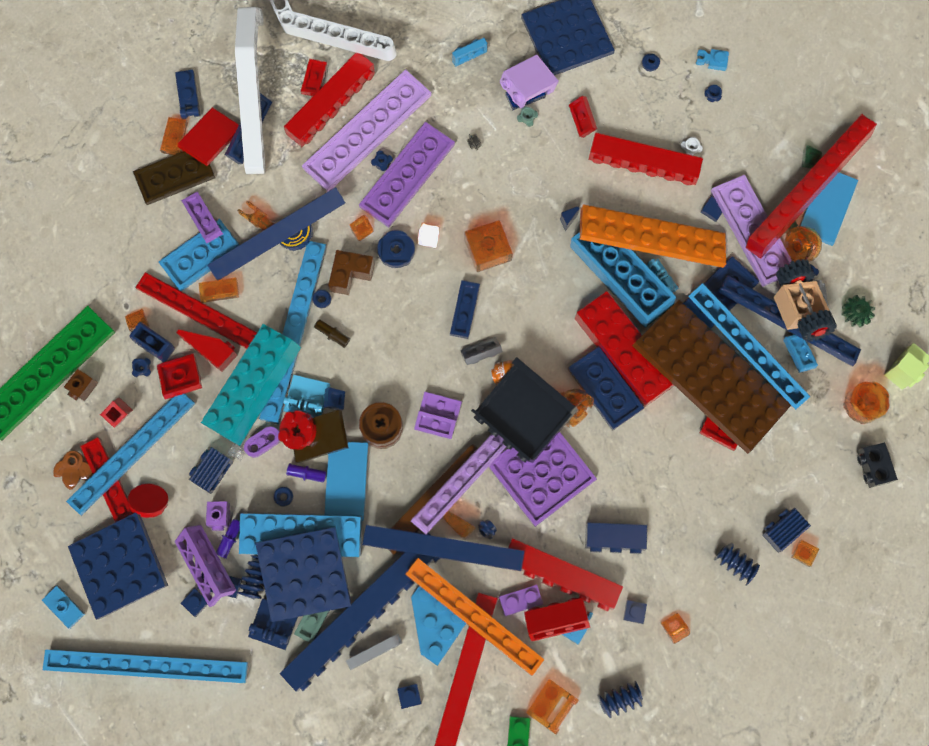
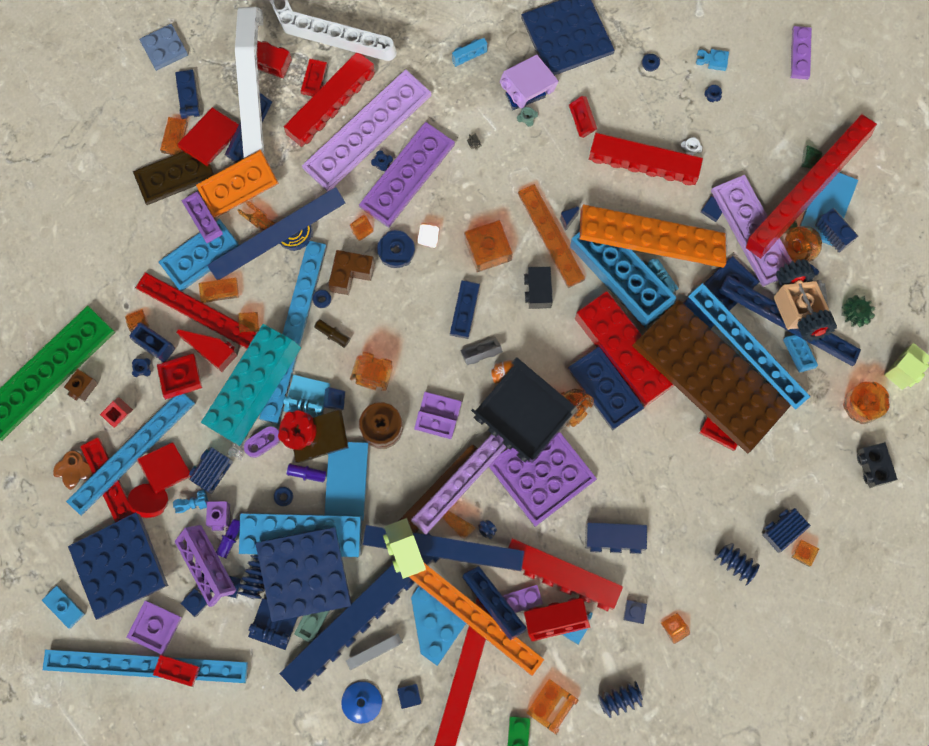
none -> medium lavender plate [126,600,182,655]
none -> red tile [137,442,191,494]
none -> sand blue plate [139,24,188,71]
none -> red plate [153,655,200,687]
none -> dark azure piece [173,490,208,513]
none -> orange tile [196,150,279,218]
none -> clear orange slope [237,312,259,332]
none -> red brick [257,41,292,79]
none -> blue dish [341,682,382,724]
none -> clear orange brick [350,352,393,391]
none -> yellowish green brick [383,518,426,579]
none -> dark blue tile [462,566,527,640]
none -> clear orange tile [518,184,585,288]
none -> black brick [524,267,553,309]
none -> medium lavender plate [790,26,812,80]
none -> dark blue brick [815,208,858,253]

